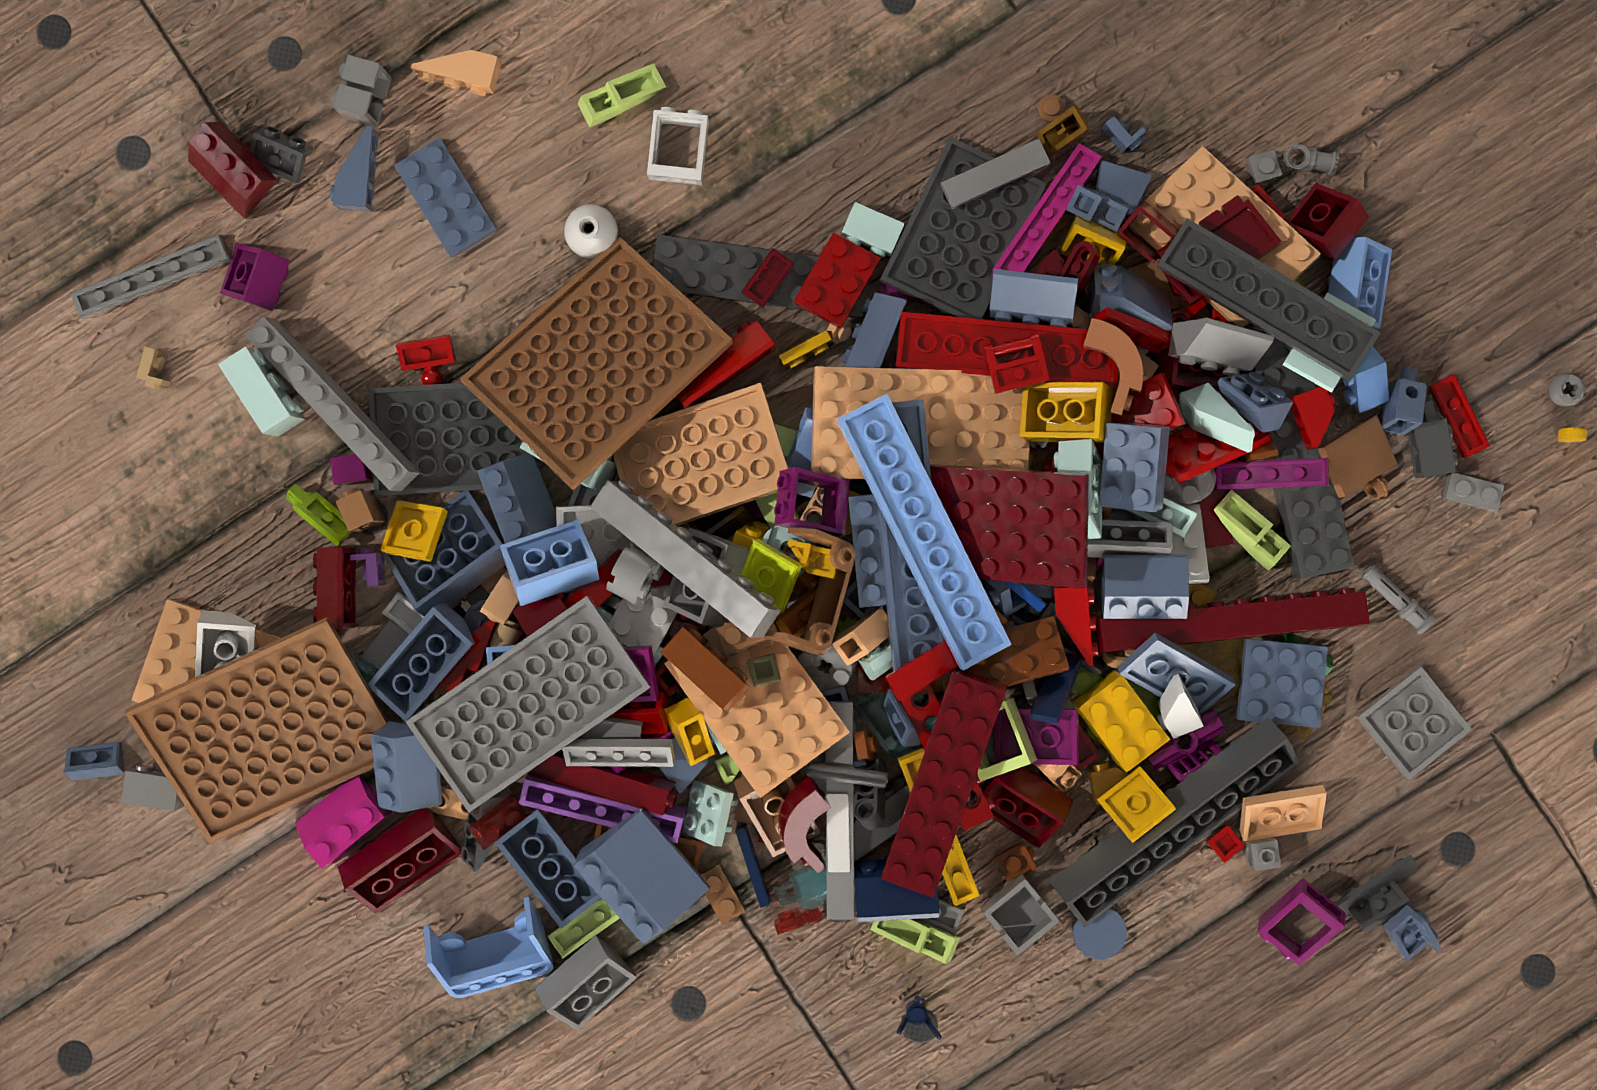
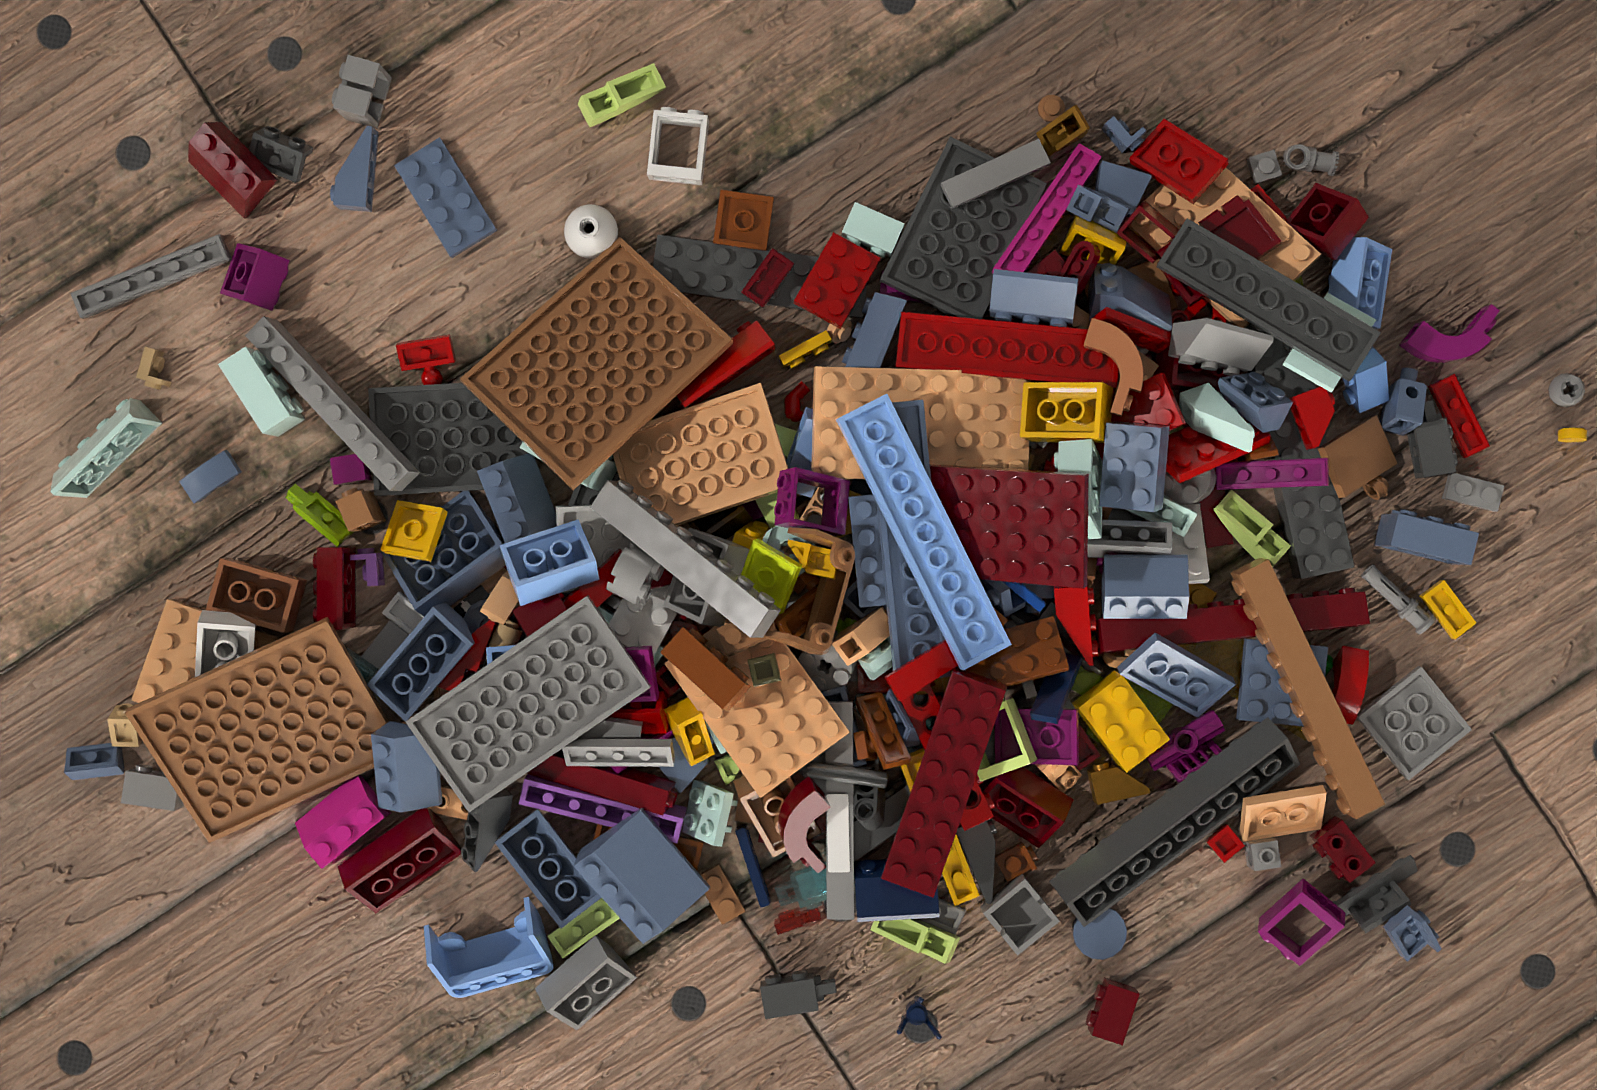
light nougat slope [411,50,502,96] -> none
clear red plate [467,794,527,850] -> none
red plate [984,332,1050,394] -> none
yellow plate [1097,767,1176,843] -> none
white slope [1157,674,1204,739] -> none
none -> light aqua slope [50,398,162,498]
none -> tan bracket [107,703,142,747]
none -> sand blue slope [179,450,242,504]
none -> nougat brick [206,558,307,633]
none -> dark orange plate [713,190,774,251]
none -> dark grey hinge [760,970,837,1019]
none -> red arm [784,381,810,422]
none -> dark orange tile [855,692,911,770]
none -> dark grey slope [956,819,997,904]
none -> dark red brick [1086,977,1140,1046]
none -> red plate [1129,119,1229,205]
none -> medium nougat brick [1231,558,1385,819]
none -> dark red brick [1310,816,1376,883]
none -> red brick [1332,646,1369,725]
none -> sand blue brick [1374,509,1479,565]
none -> magenta arch [1399,304,1500,363]
none -> yellow plate [1420,580,1476,639]

